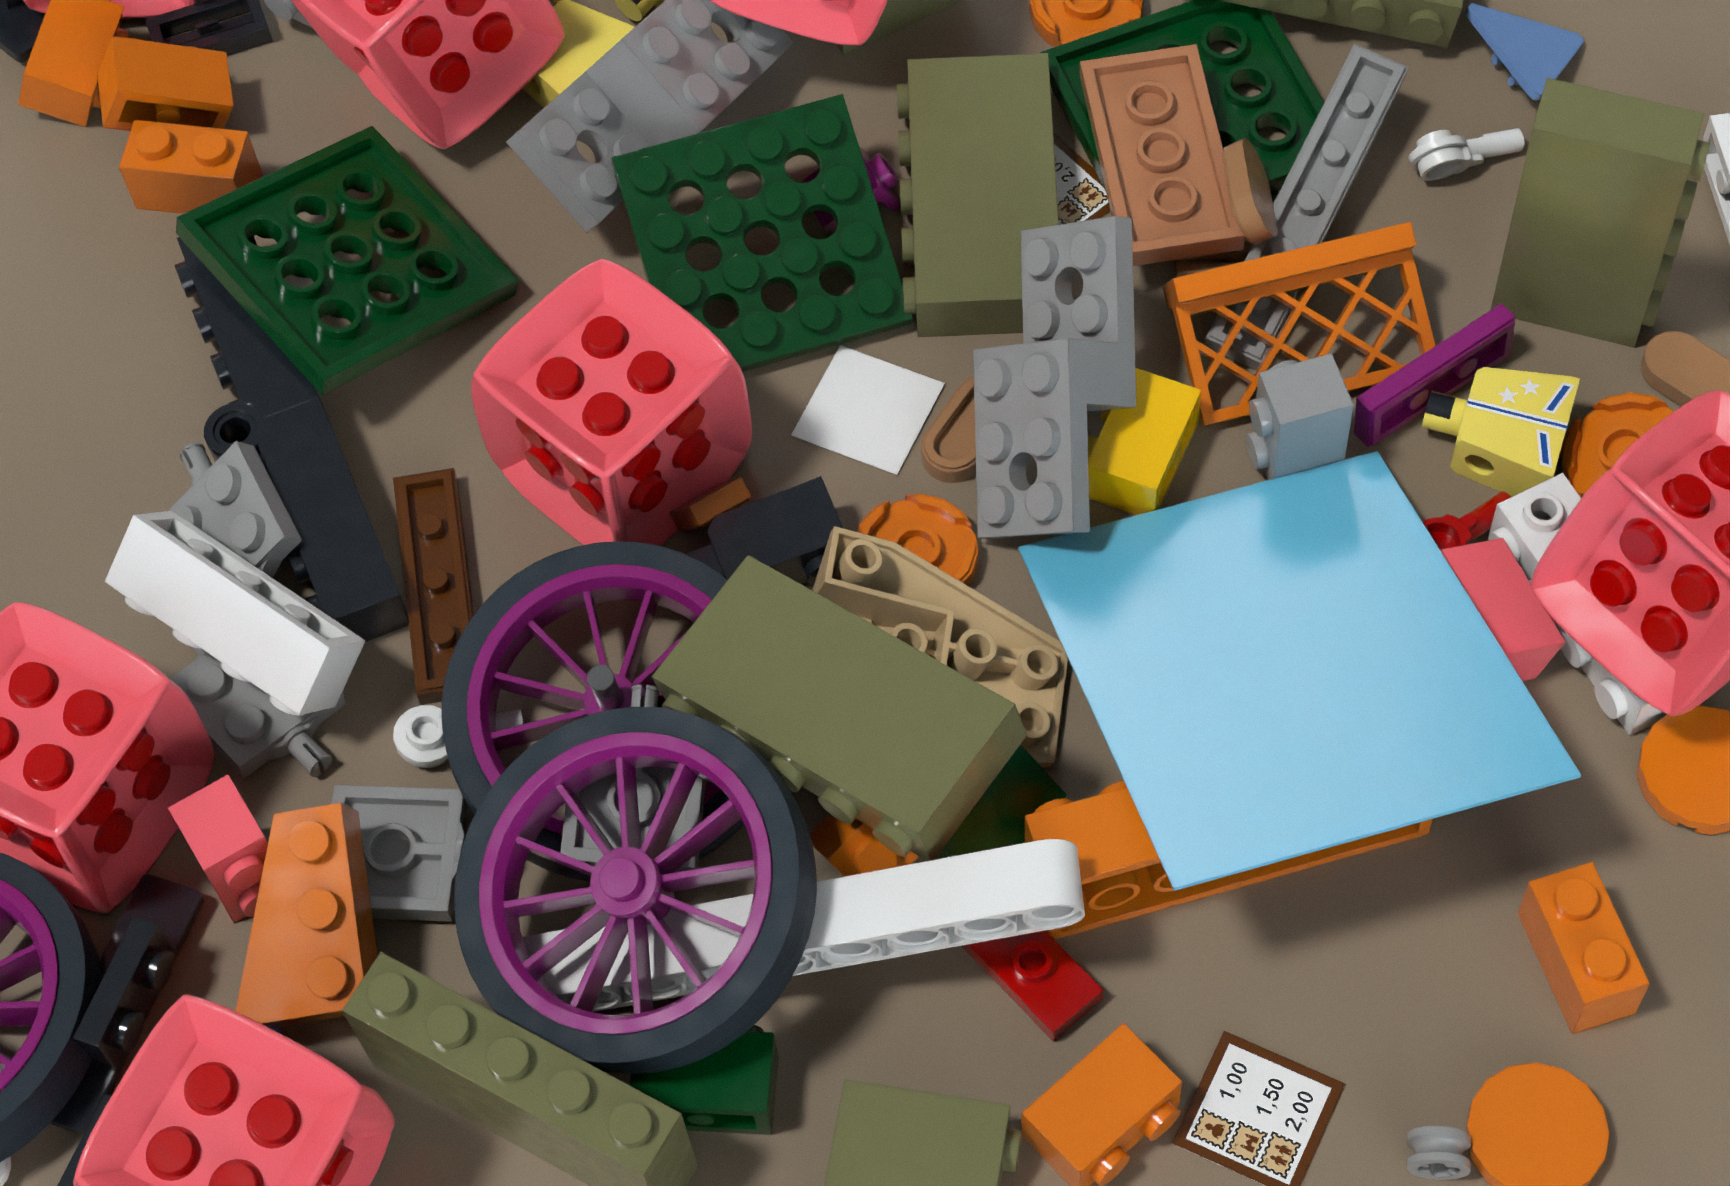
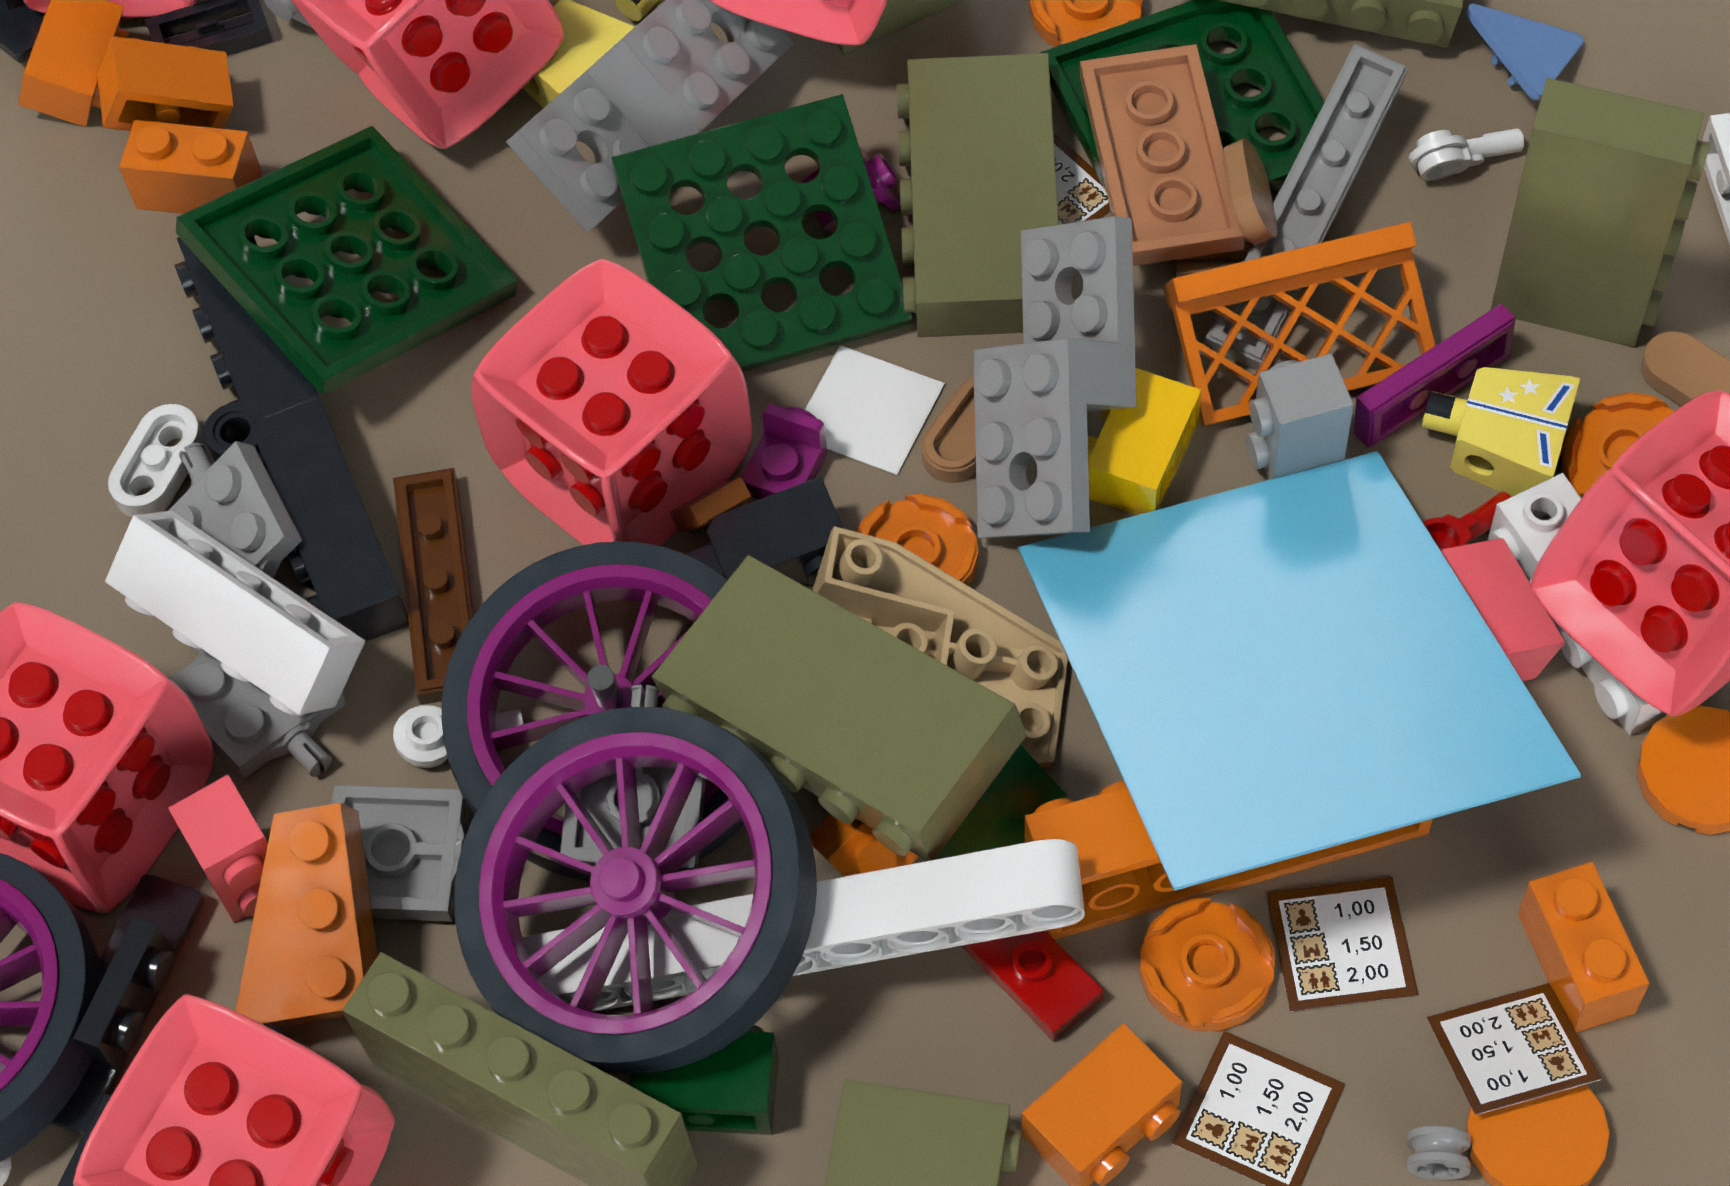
none -> white plate [108,404,204,517]
none -> magenta bracket [742,403,827,499]
none -> orange tile [1140,898,1275,1032]
none -> sticker [1267,877,1418,1012]
none -> sticker [1426,983,1602,1115]

